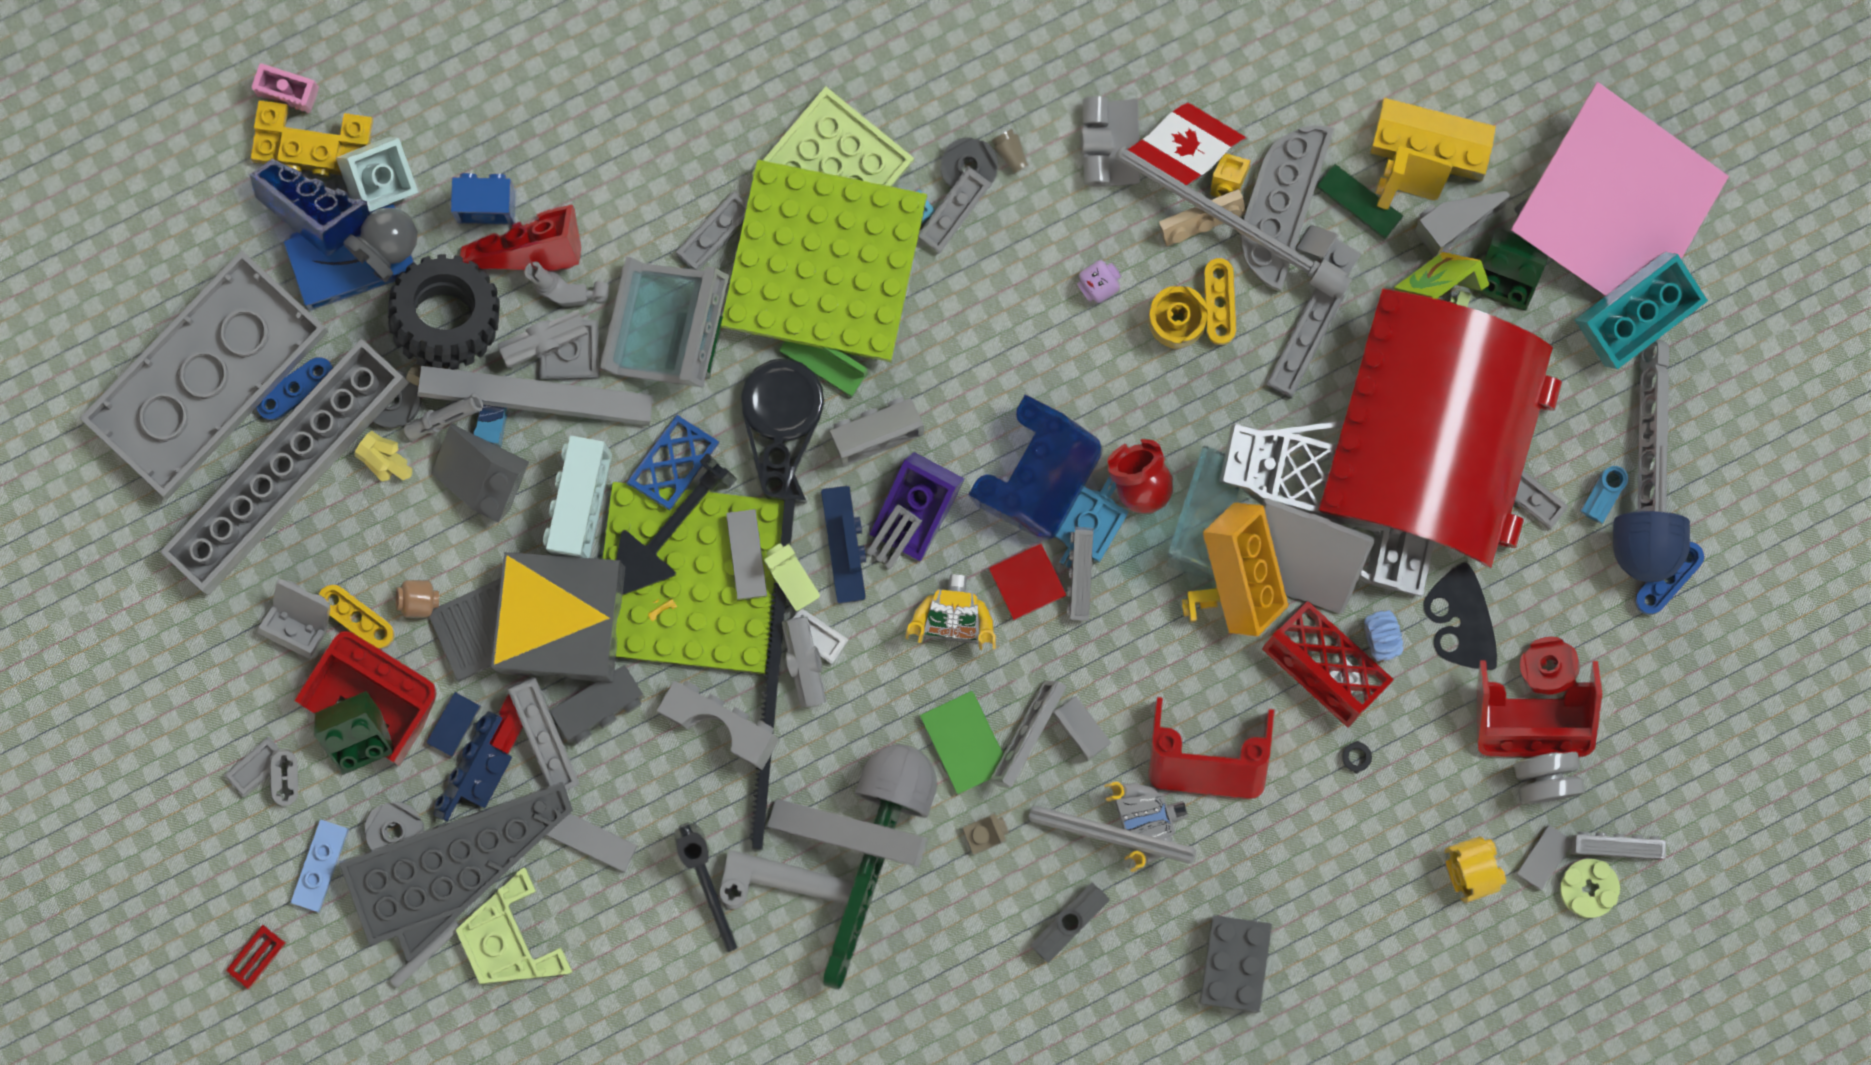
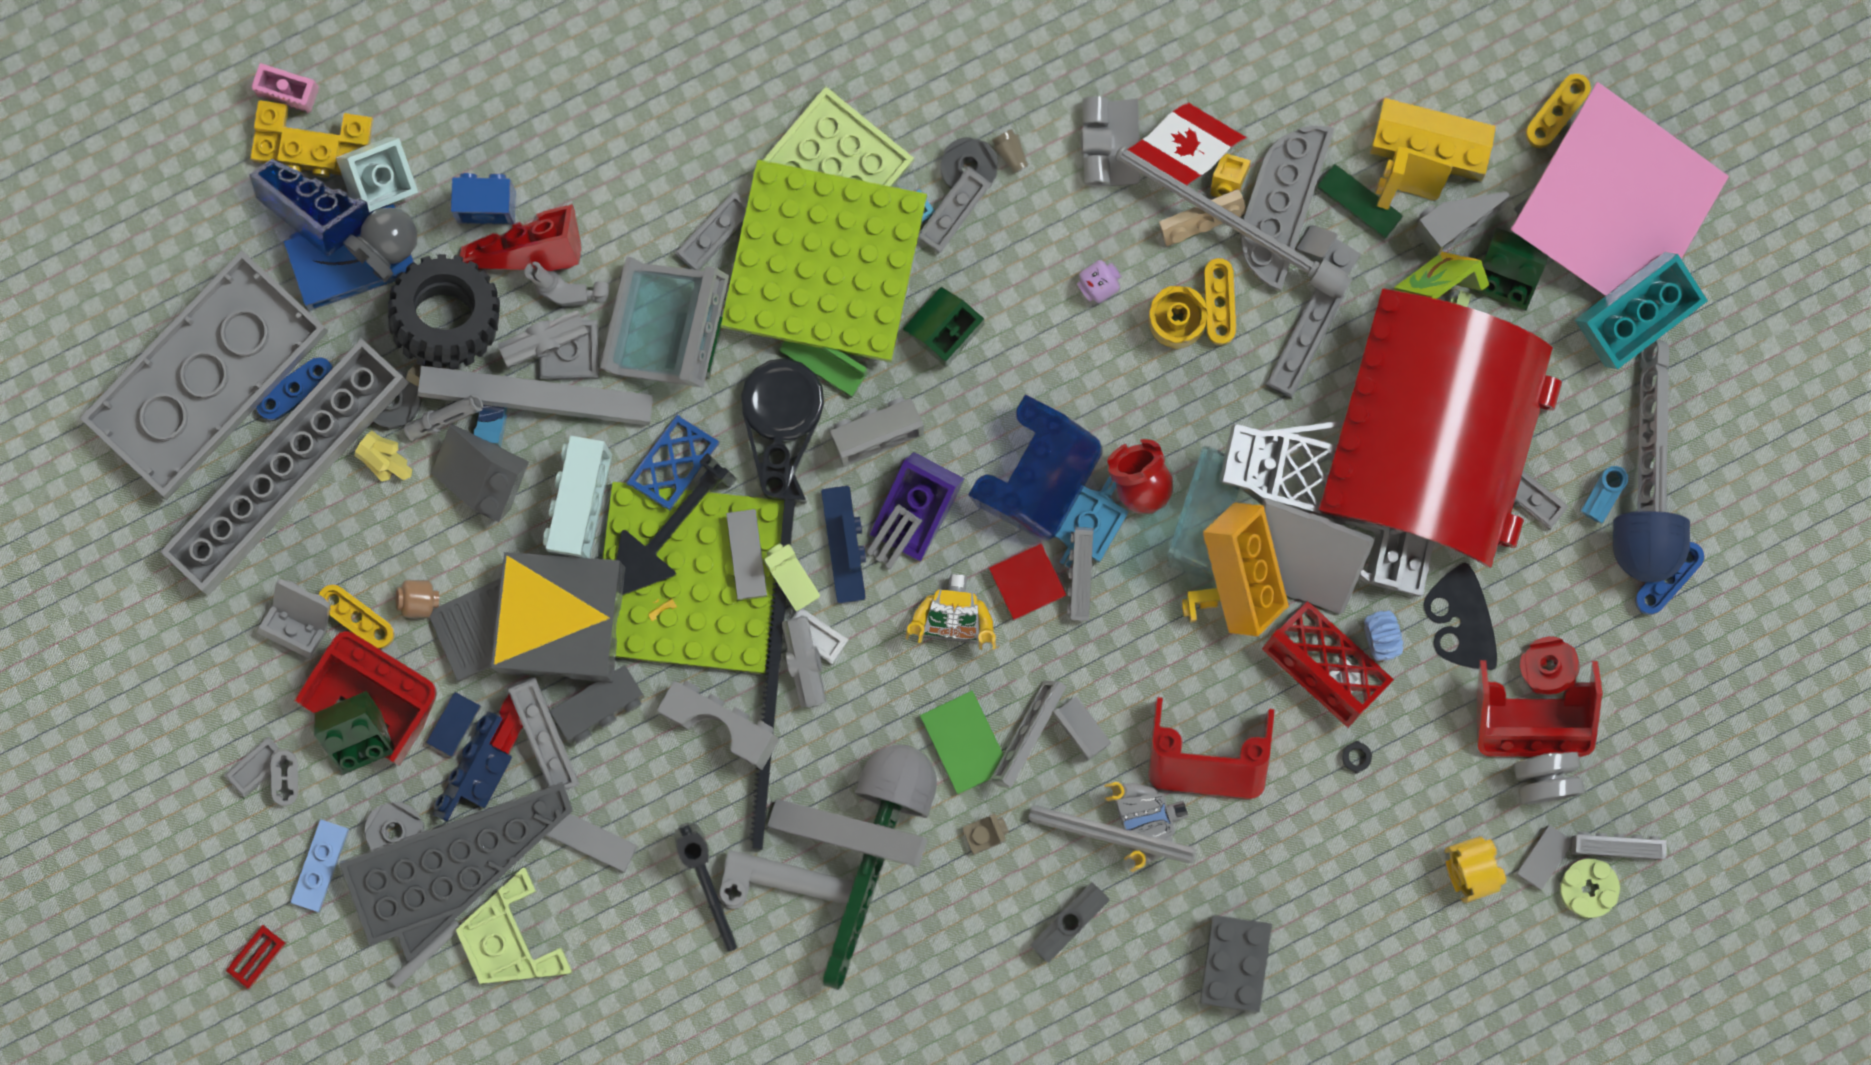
none -> dark green slope [903,287,985,367]
none -> yellow plate [1526,73,1591,148]

